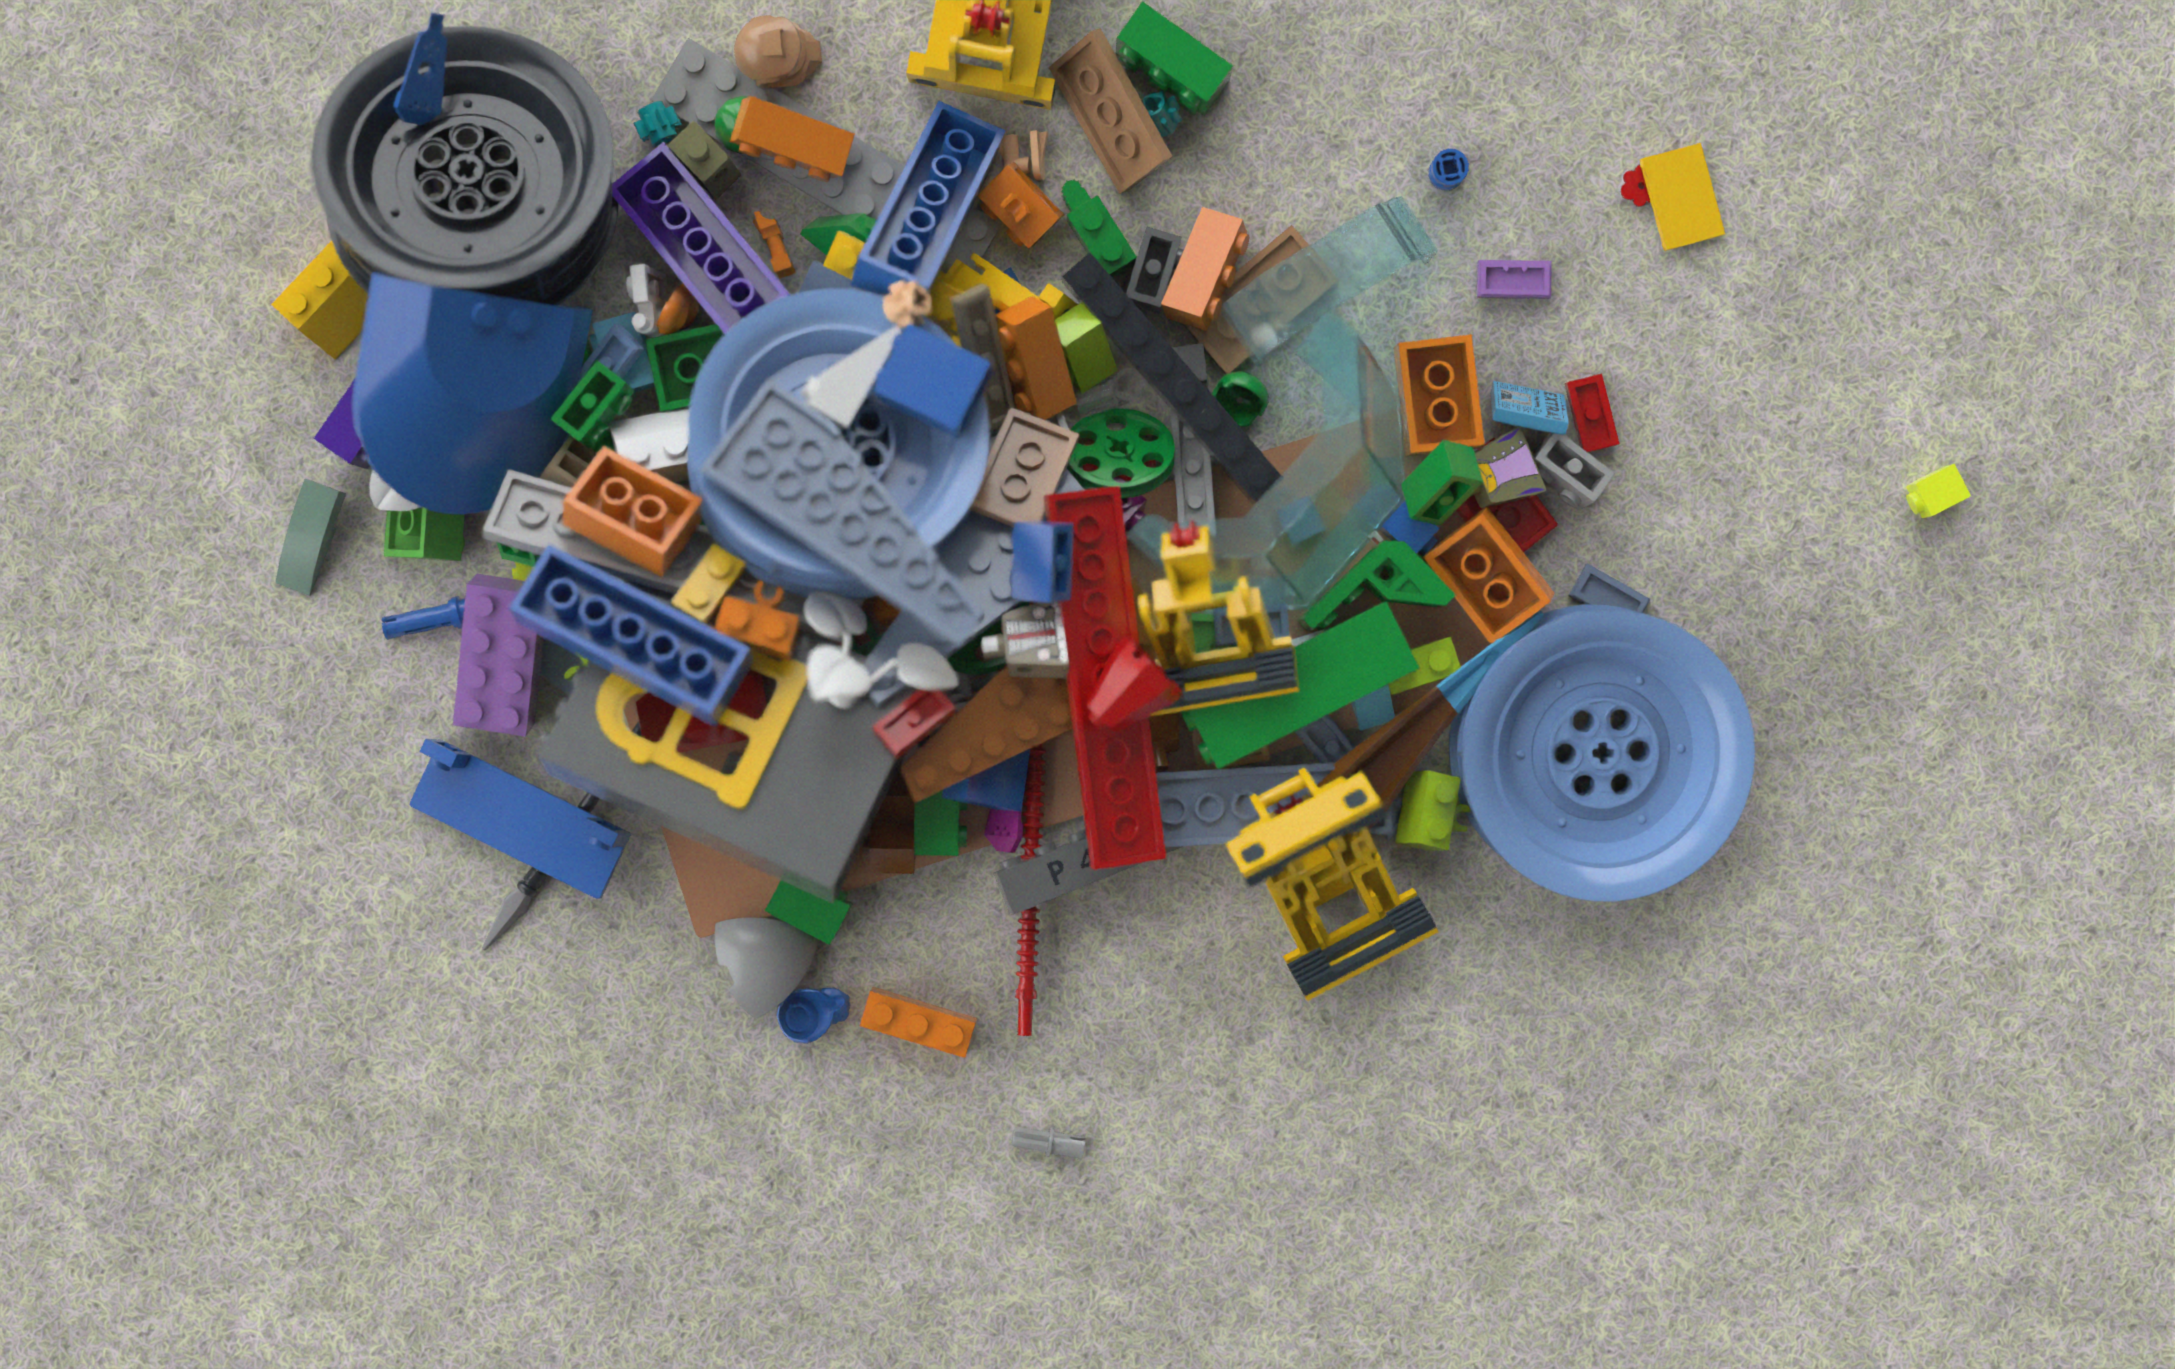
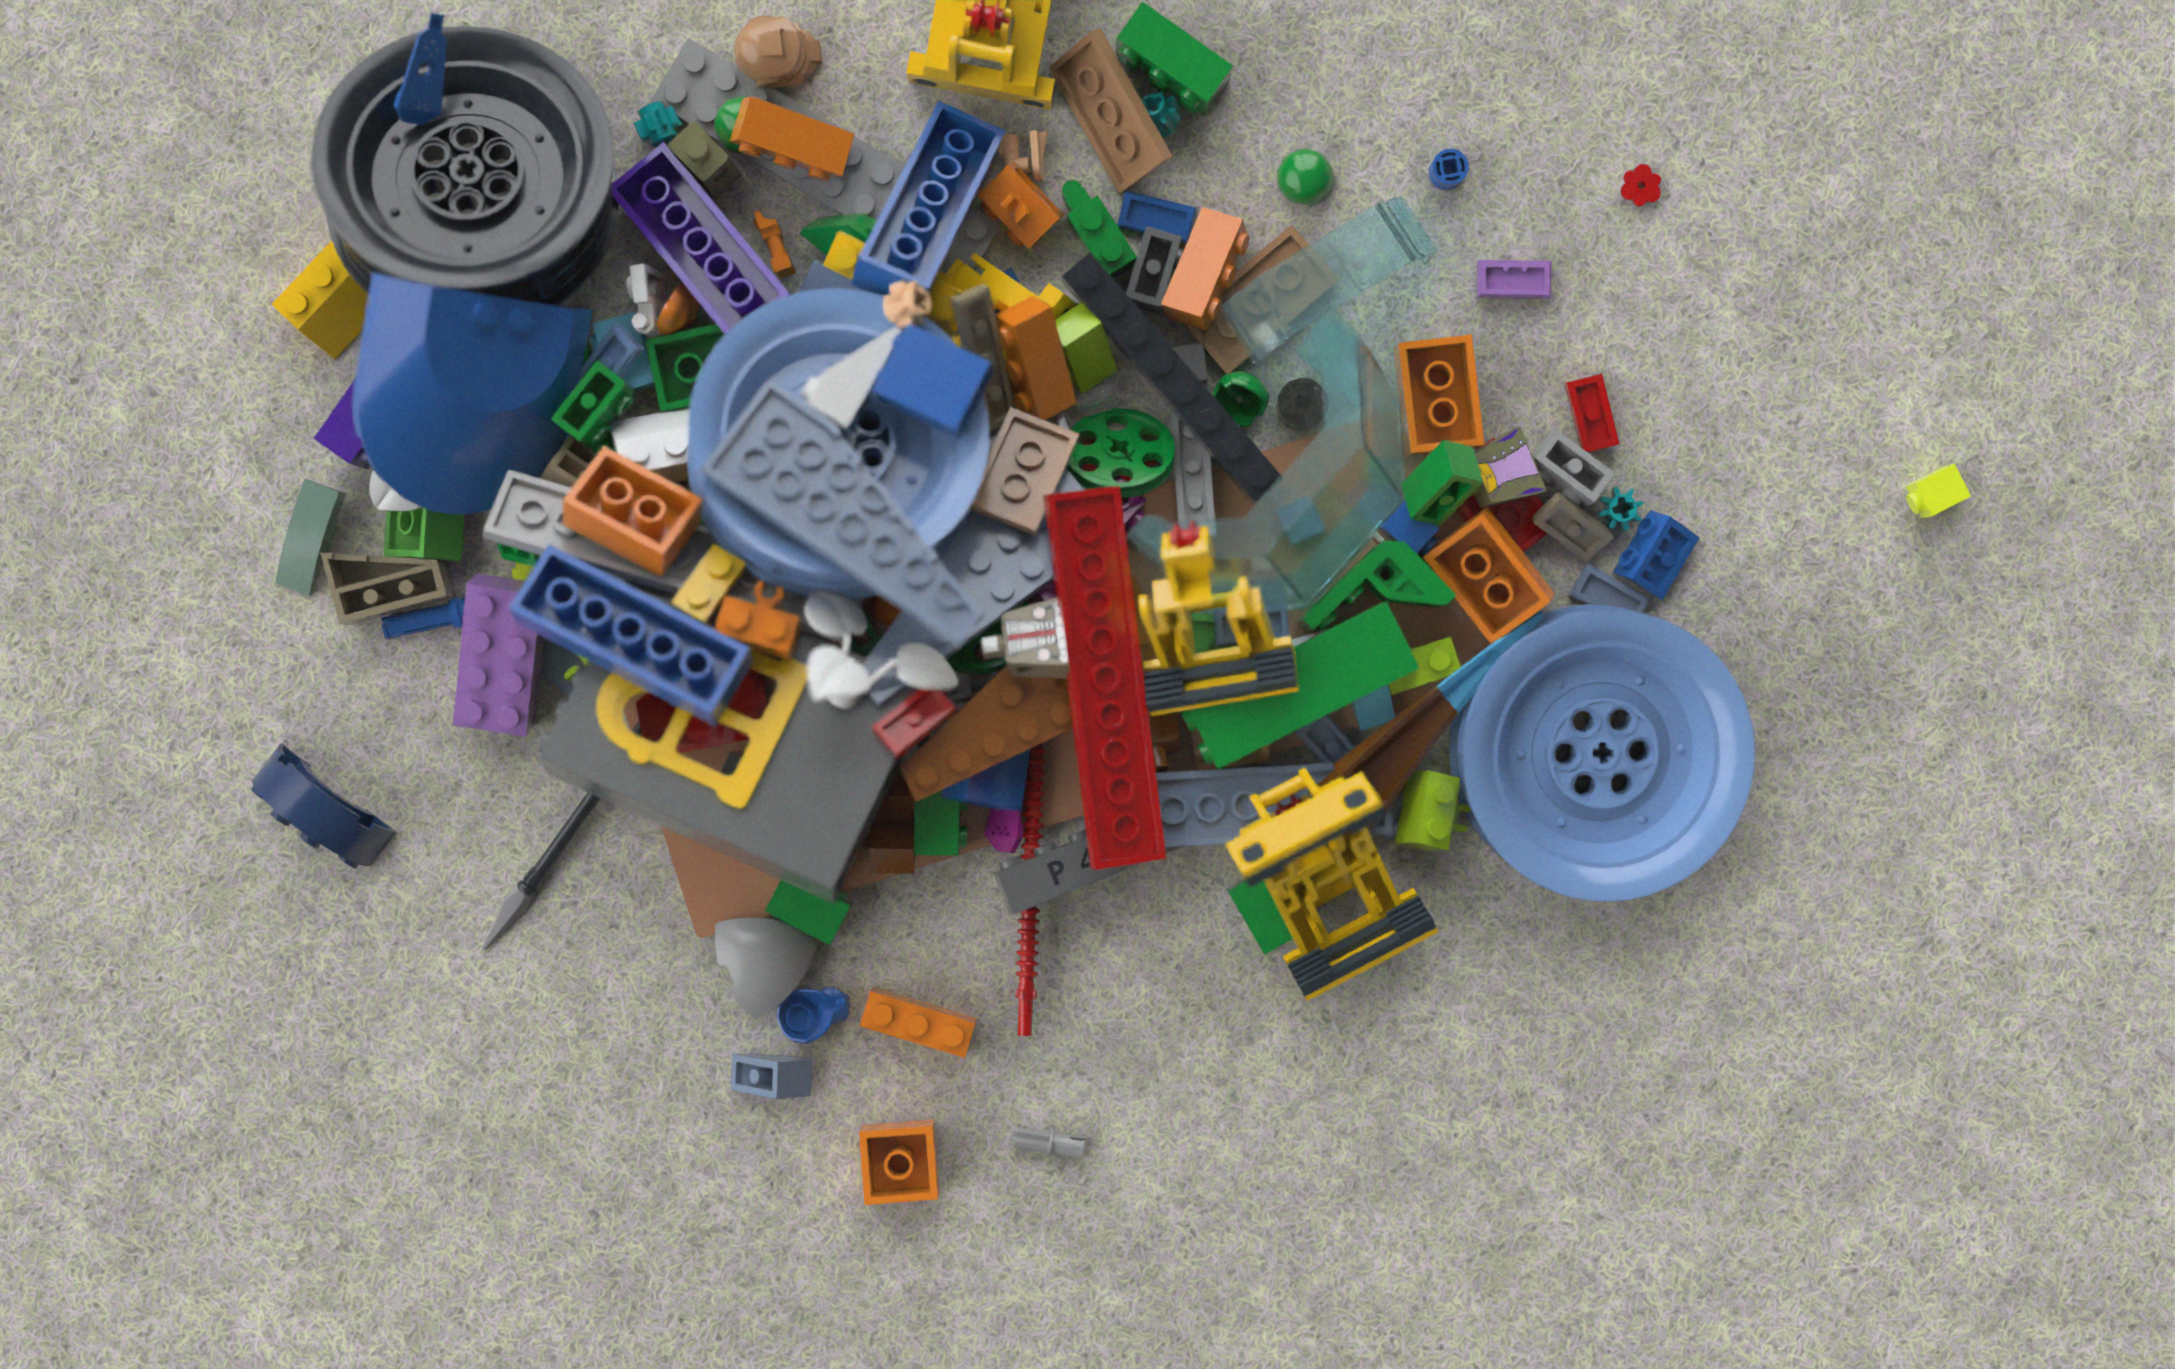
blue bracket [410,738,632,899] -> none
blue brick [1010,520,1073,603] -> none
red cone [1087,635,1184,732] -> none
dark azure tile [1490,381,1569,435] -> none
yellow piece [1639,143,1725,251] -> none
none -> dark blue brick [251,743,396,869]
none -> dark tan wedge [321,553,456,625]
none -> sand blue slope [731,1053,813,1099]
none -> orange brick [859,1119,940,1205]
none -> blue tile [1117,191,1196,244]
none -> green brick [1226,879,1293,955]
none -> clear smoke wheel [1276,378,1328,431]
none -> green hair [1277,149,1335,207]
none -> dark tan plate [1533,492,1613,562]
none -> teal gear [1596,486,1644,532]
none -> blue bracket [1614,510,1700,600]

